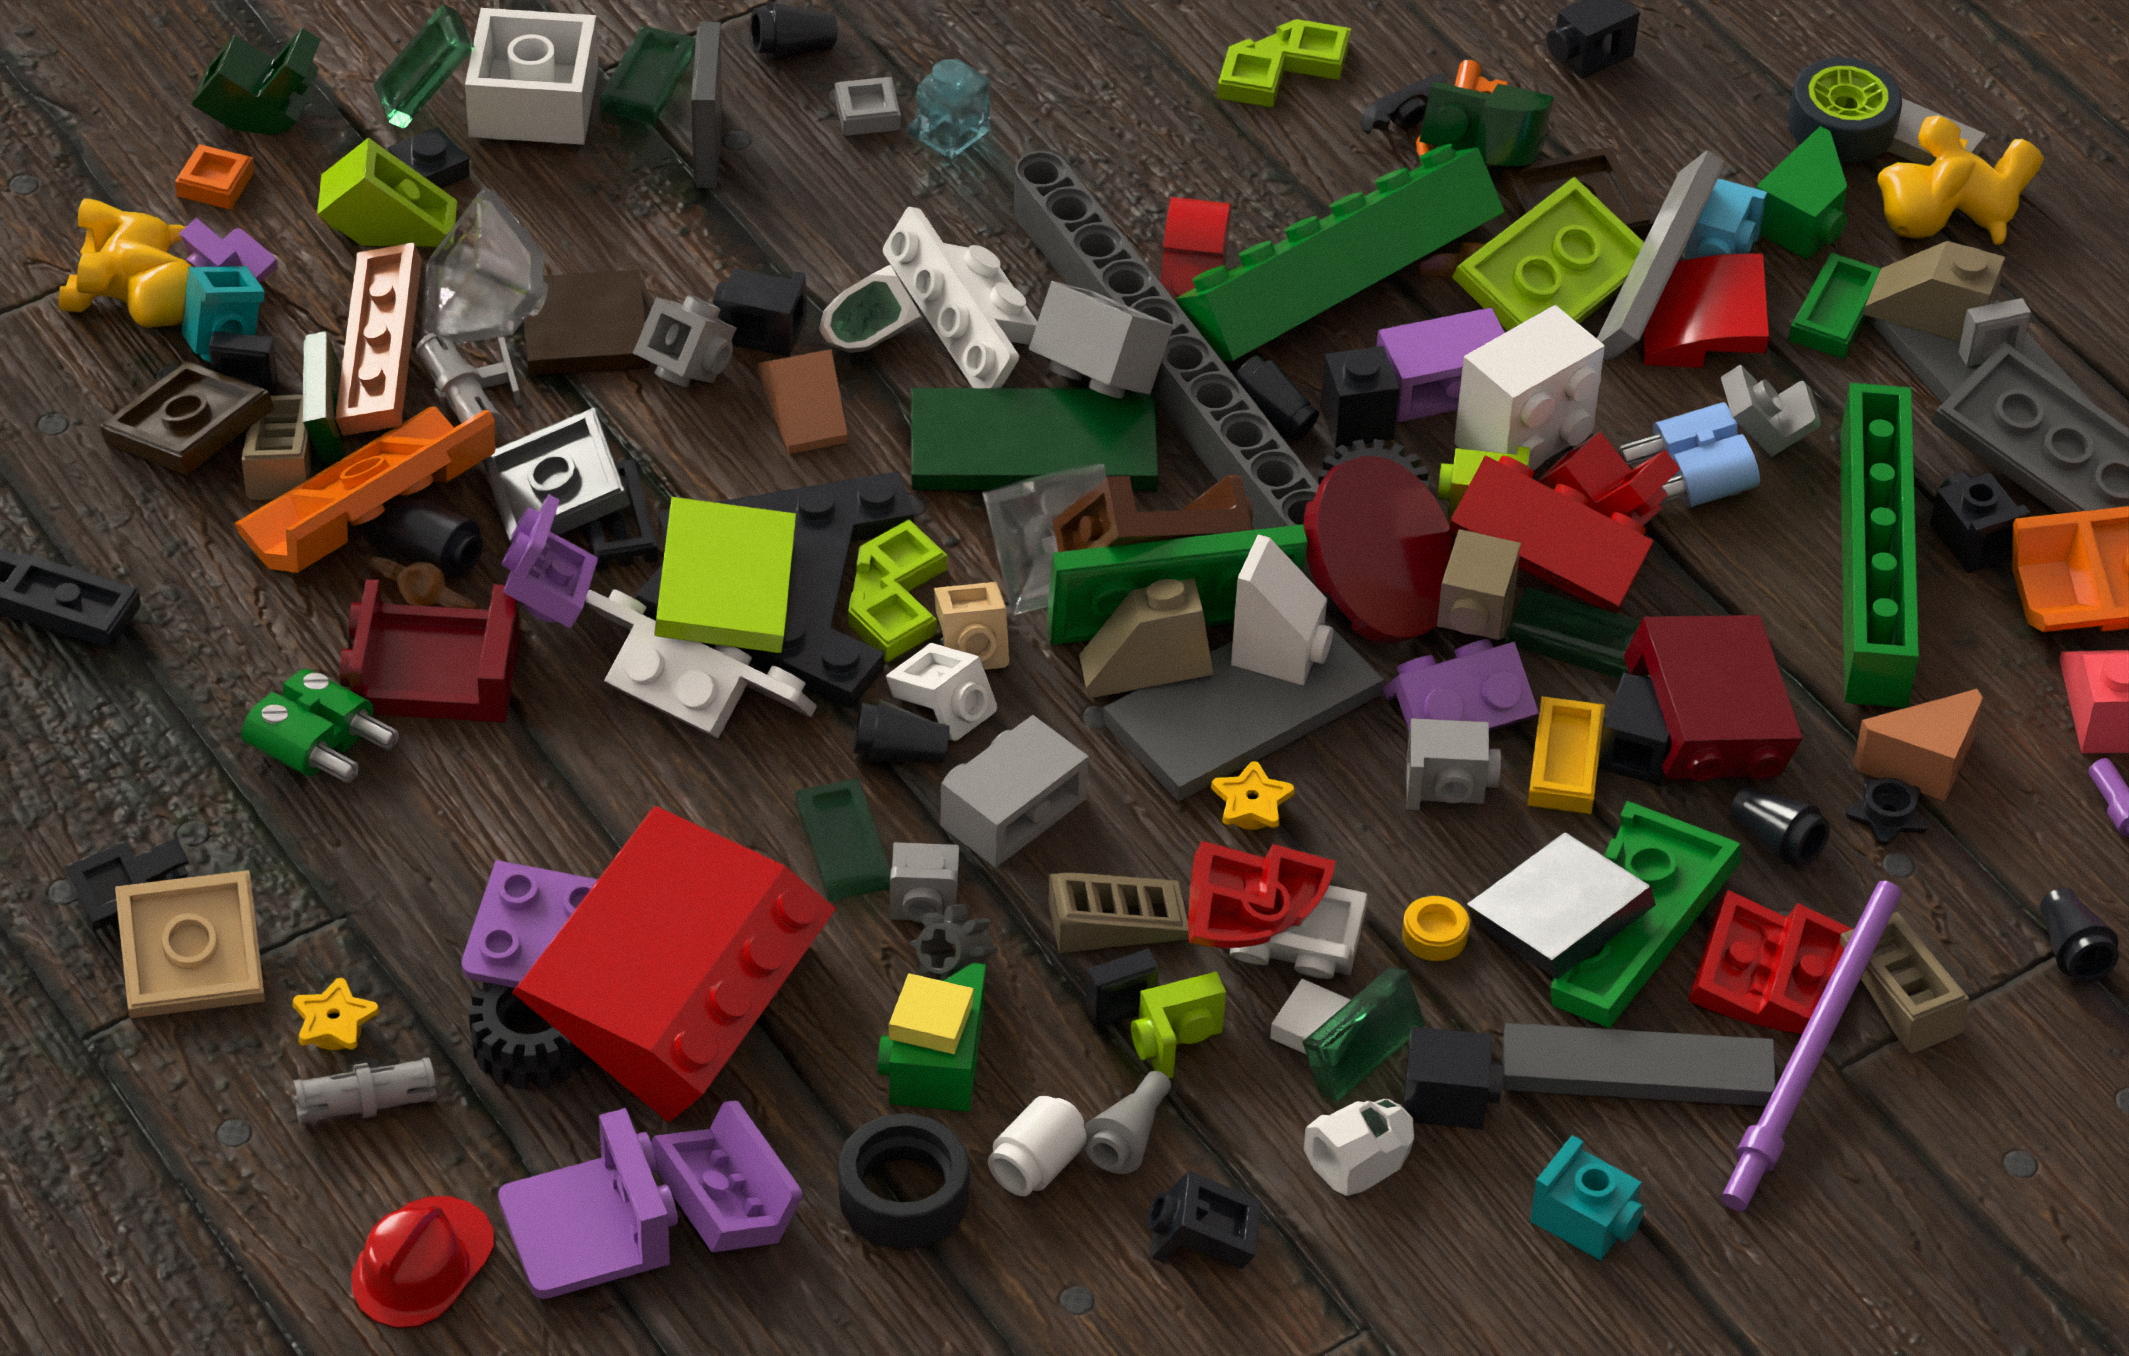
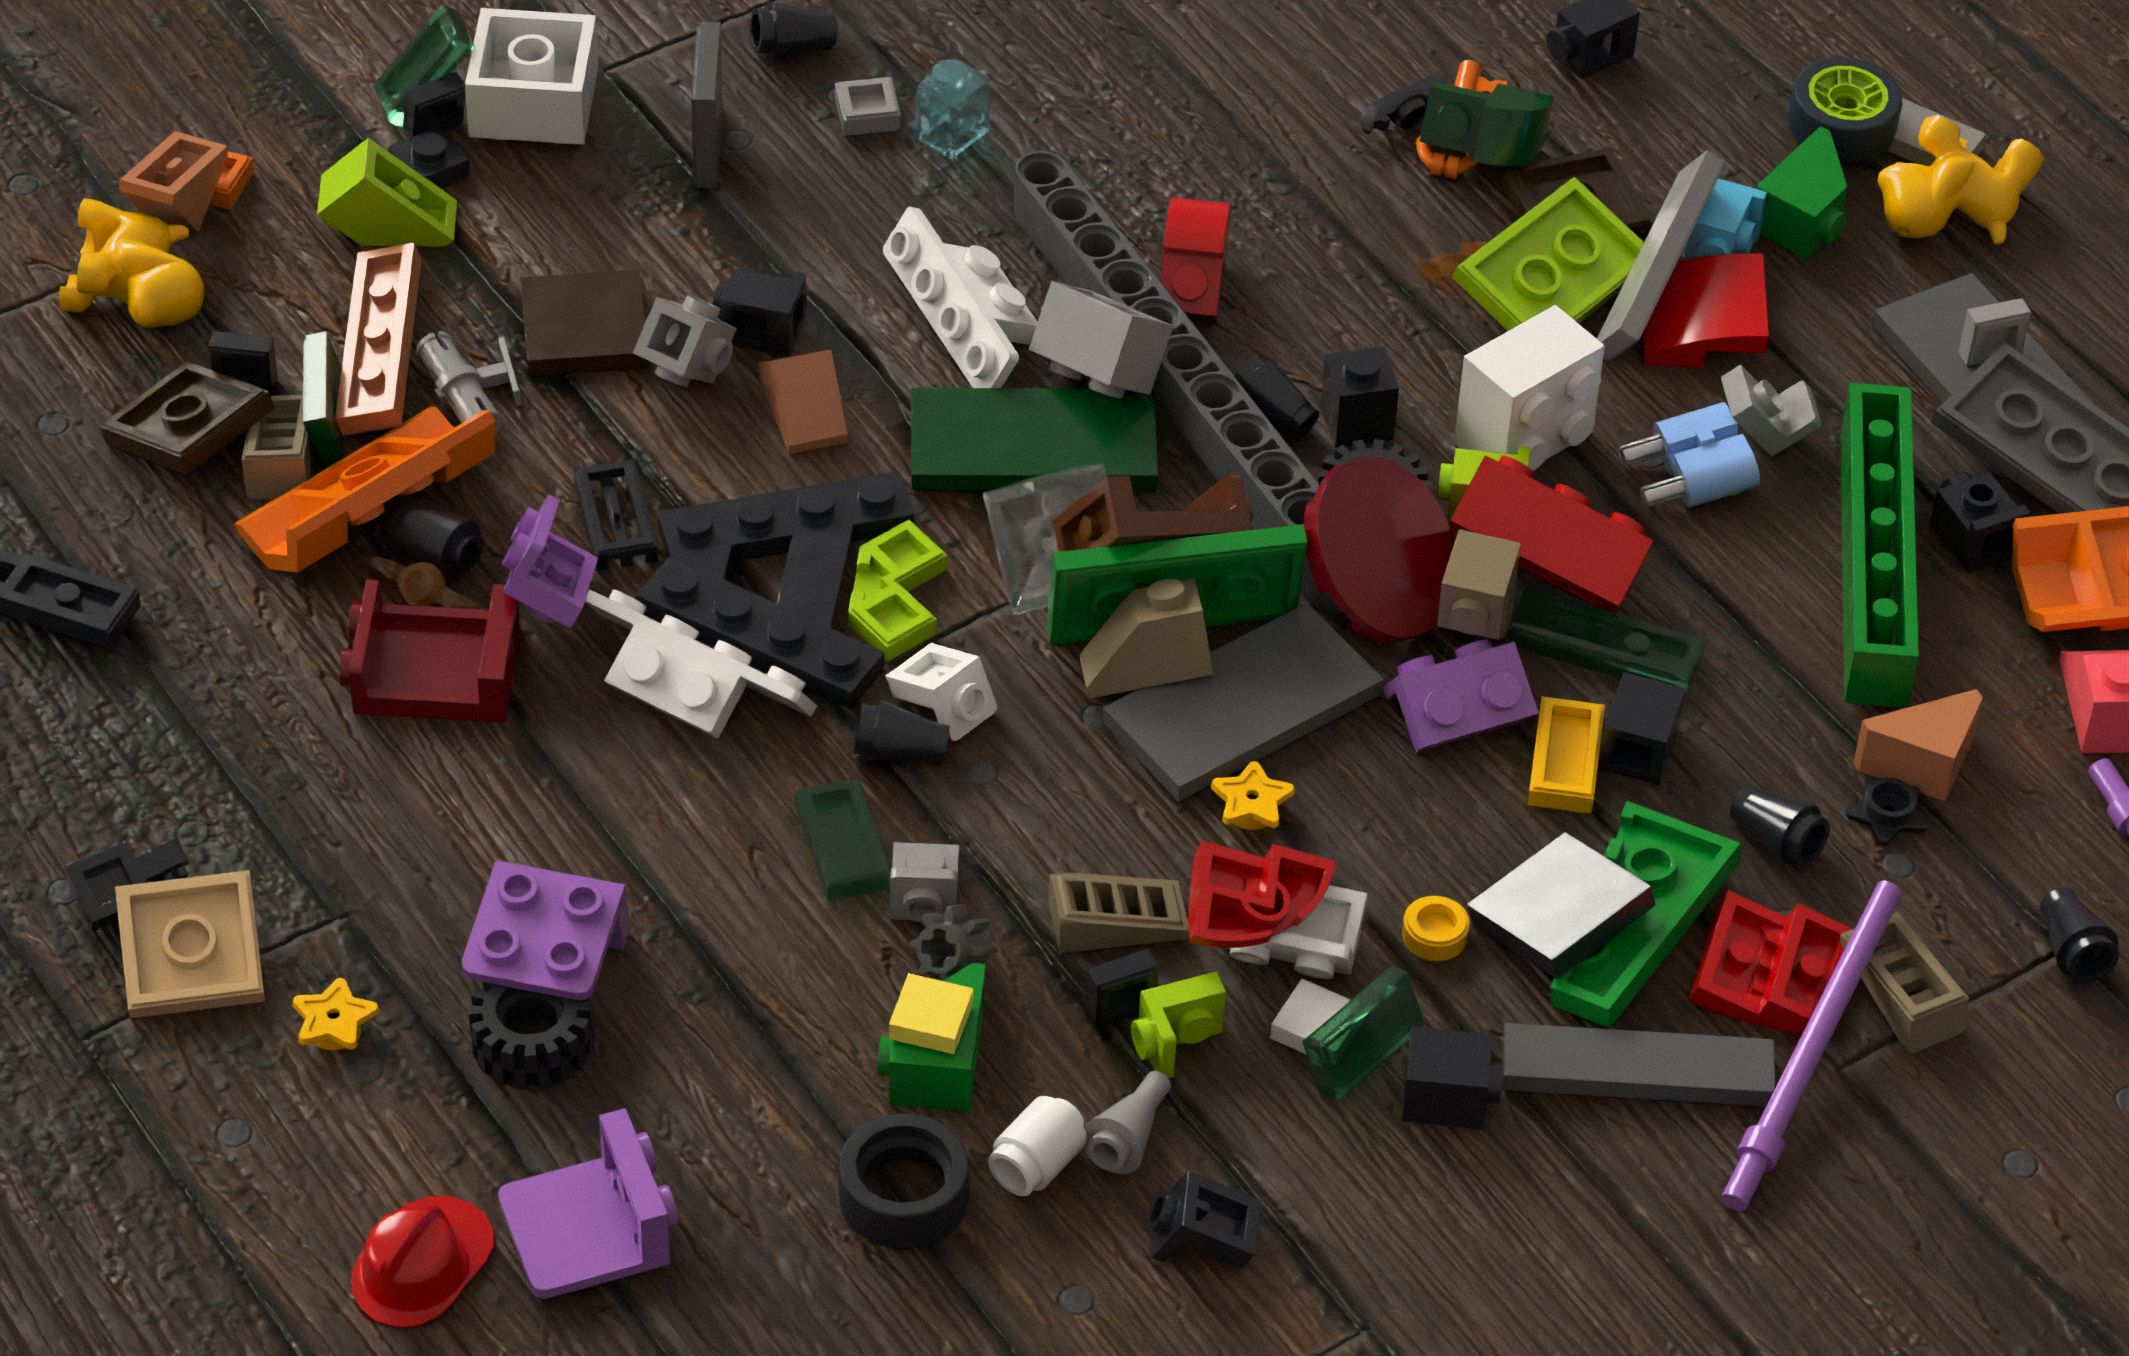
medium lavender bracket [179,218,278,283] -> none
teal brick [181,266,265,363] -> none
dark green brick [191,27,321,135] -> none
green piece [241,669,399,783] -> none
light grey pin [293,1057,437,1124] -> none
clear slope [421,186,548,347] -> none
dark grey tile [483,408,631,544] -> none
red slope [512,806,836,1123] -> none
clear green tile [600,25,695,125] -> none
medium lavender bracket [651,1101,803,1252] -> none
lime tile [654,497,796,653] -> none
rock [819,265,923,353] -> none
tan bracket [934,582,1009,670] -> none
light grey brick [940,715,1089,868] -> none
green brick [1175,144,1505,362] -> none
lime tile [1217,19,1351,108] -> none
white slope [1231,535,1333,685] -> none
white rock [1304,1099,1414,1196] -> none
medium lavender brick [1377,308,1505,422] -> none
light grey brick [1406,718,1501,810] -> none
teal brick [1530,1135,1645,1260] -> none
red brick [1537,432,1680,526] -> none
dark red panel [1623,615,1803,781] -> none
green tile [1788,253,1881,359] -> none
dark tan slope [1864,241,2005,342] -> none
none -> nougat slope [119,131,228,233]
none -> black tile [402,71,466,138]

